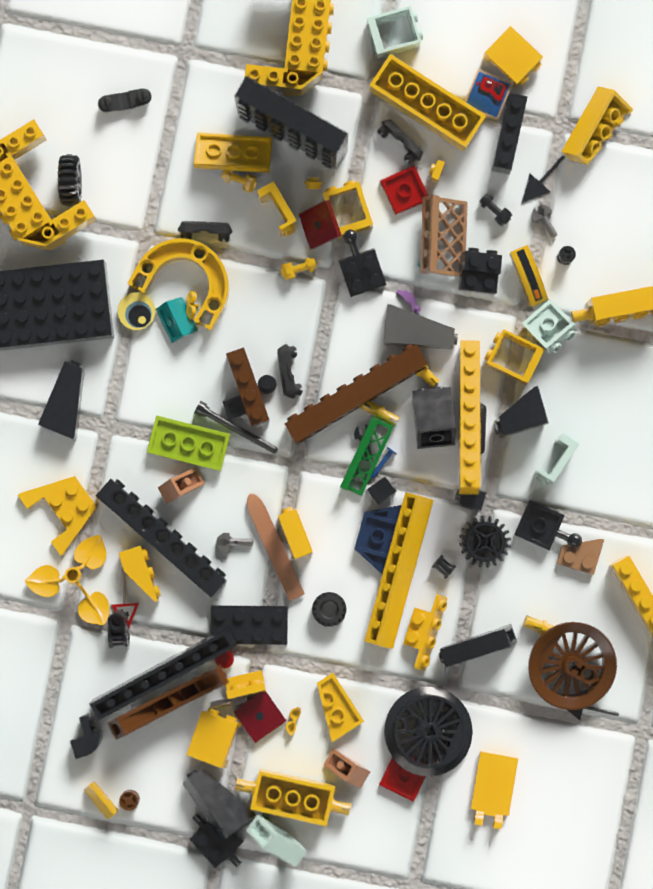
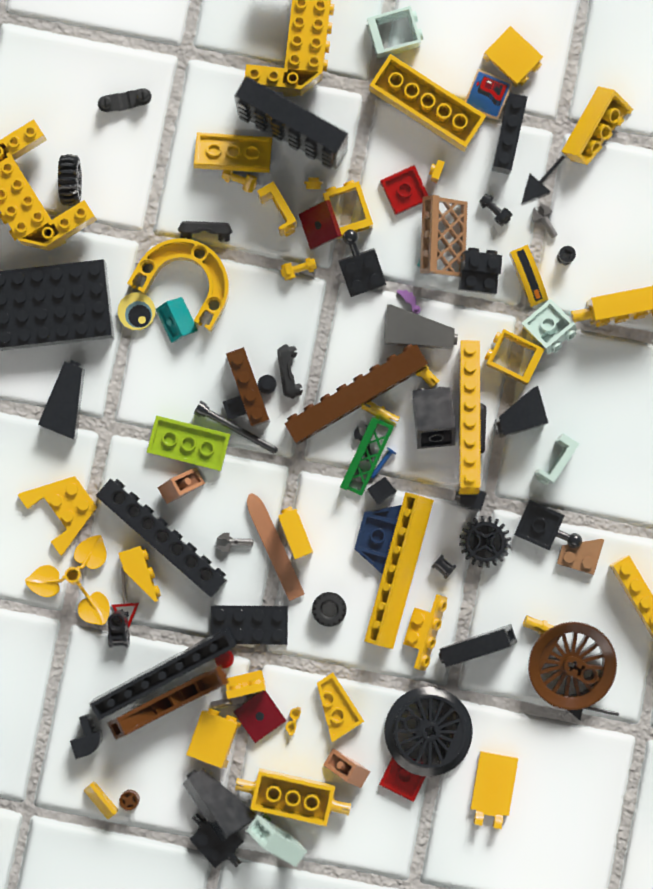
yellow piece [186,291,199,320] -> none
black piece [377,119,423,165] -> none

